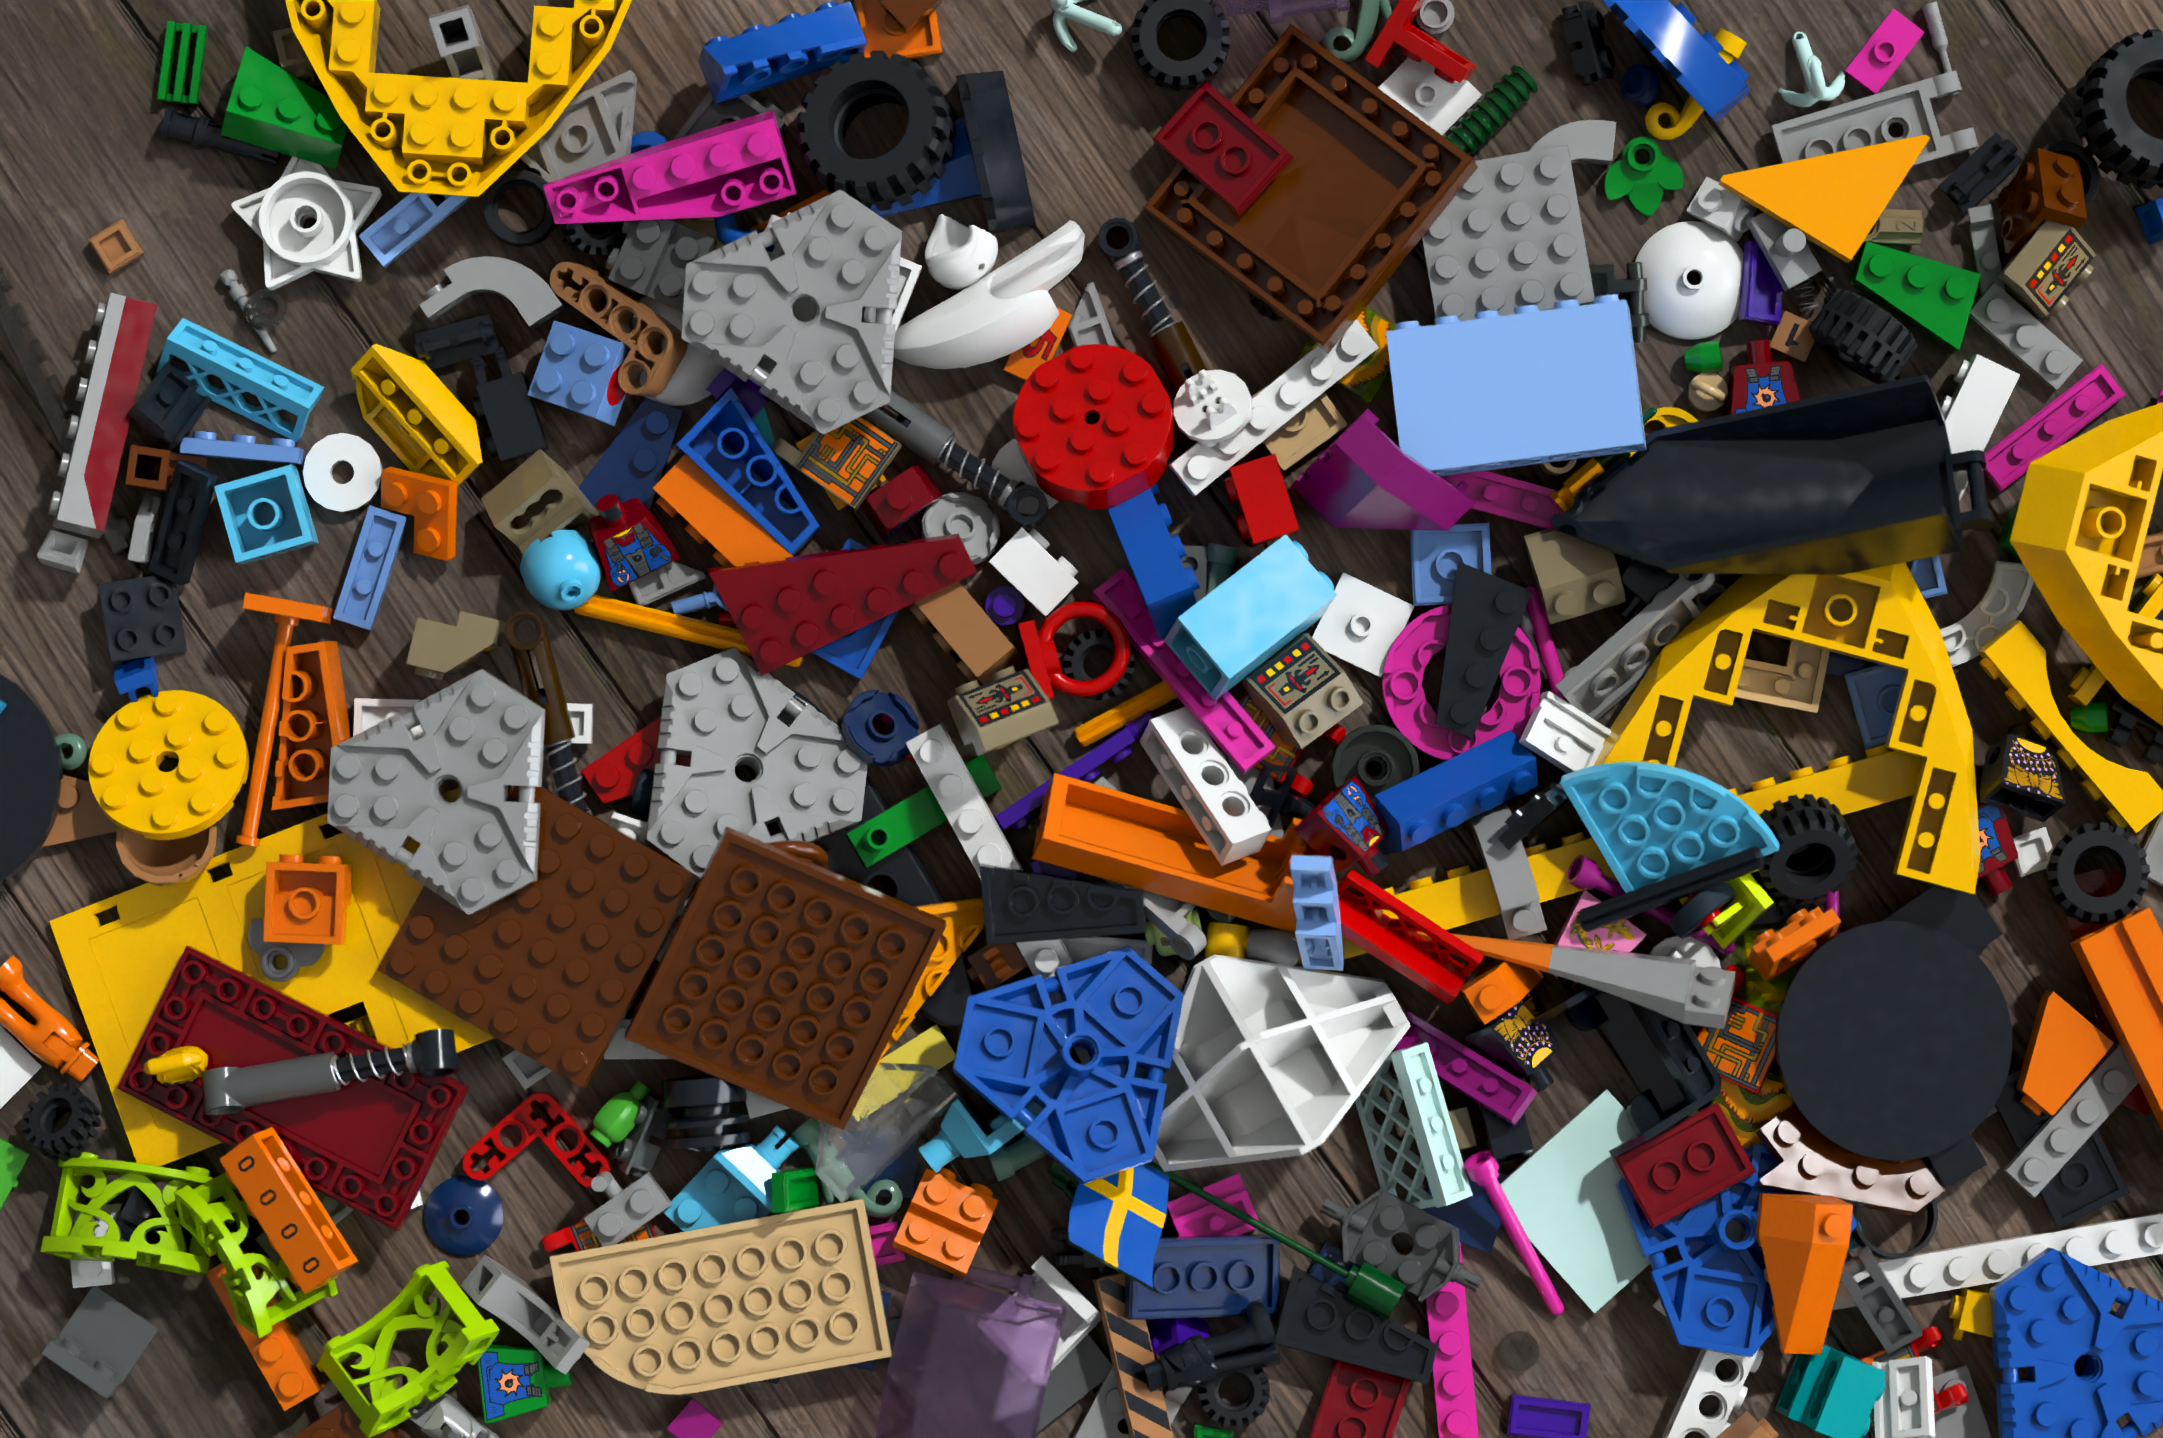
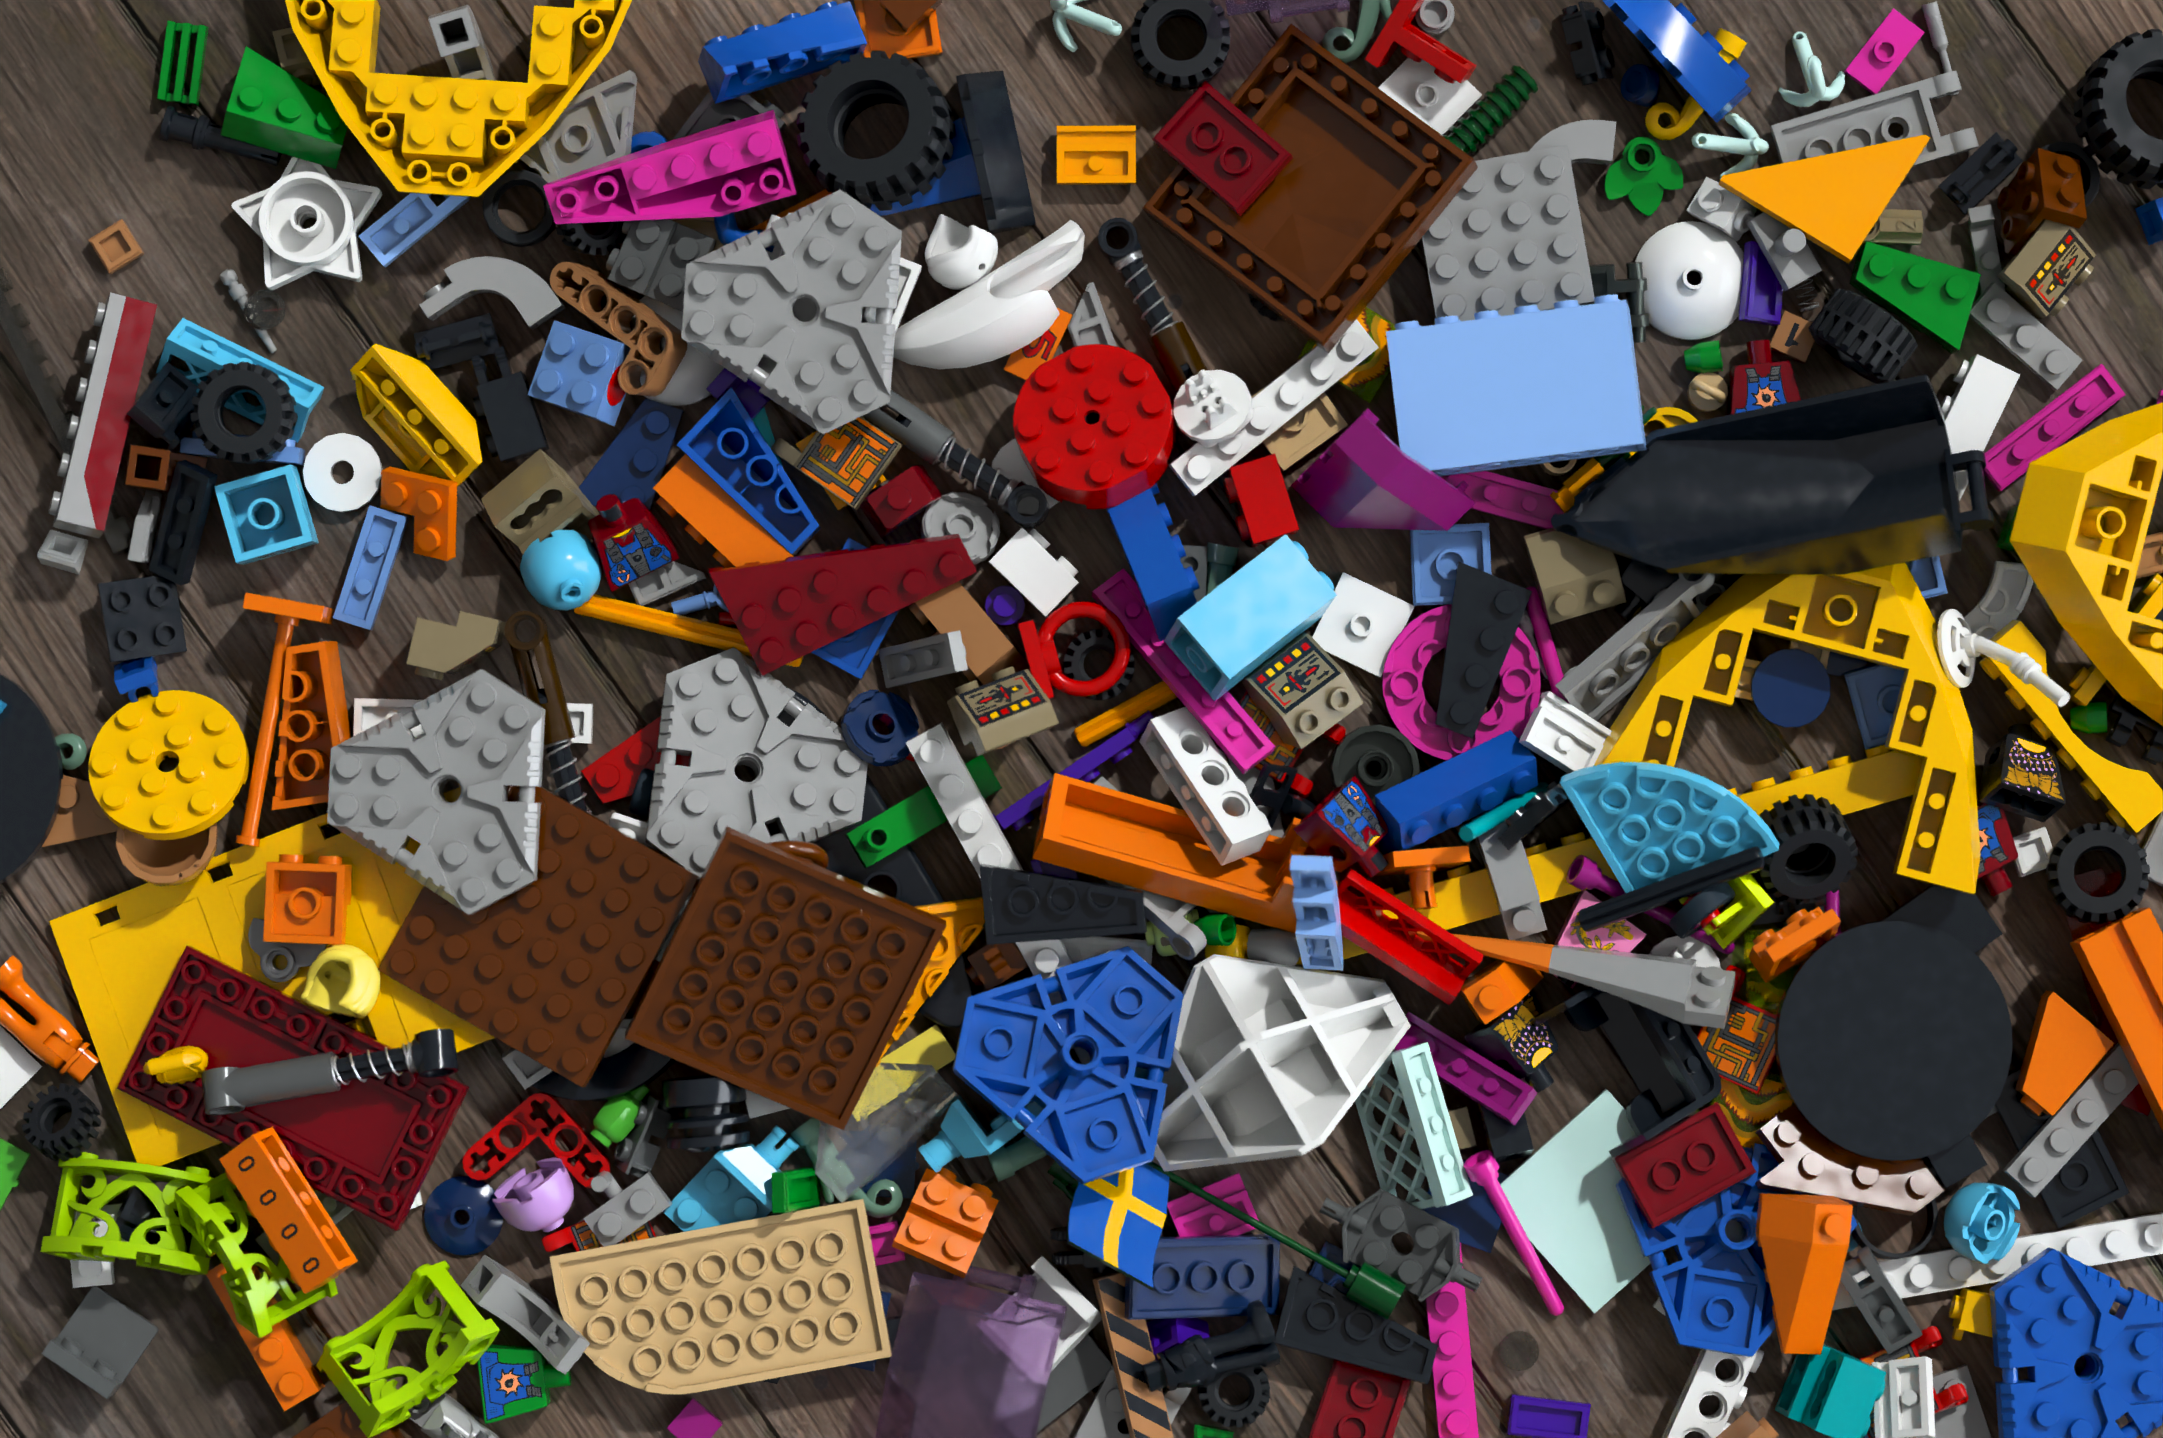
none -> black tyre [191,362,297,464]
none -> light yellow piece [301,944,381,1018]
none -> lavender cylinder [493,1157,574,1232]
none -> black tile [531,1043,676,1102]
none -> light grey plate [879,630,968,688]
none -> light orange plate [1057,126,1136,185]
none -> green hose [1193,914,1236,946]
none -> orange tile [1375,845,1470,910]
none -> teal bar [1459,782,1549,842]
none -> light aqua piece [1691,112,1769,179]
none -> dark blue tile [1751,649,1831,727]
none -> white dish [1937,609,2070,707]
none -> medium azure cylinder [1944,1182,2020,1264]

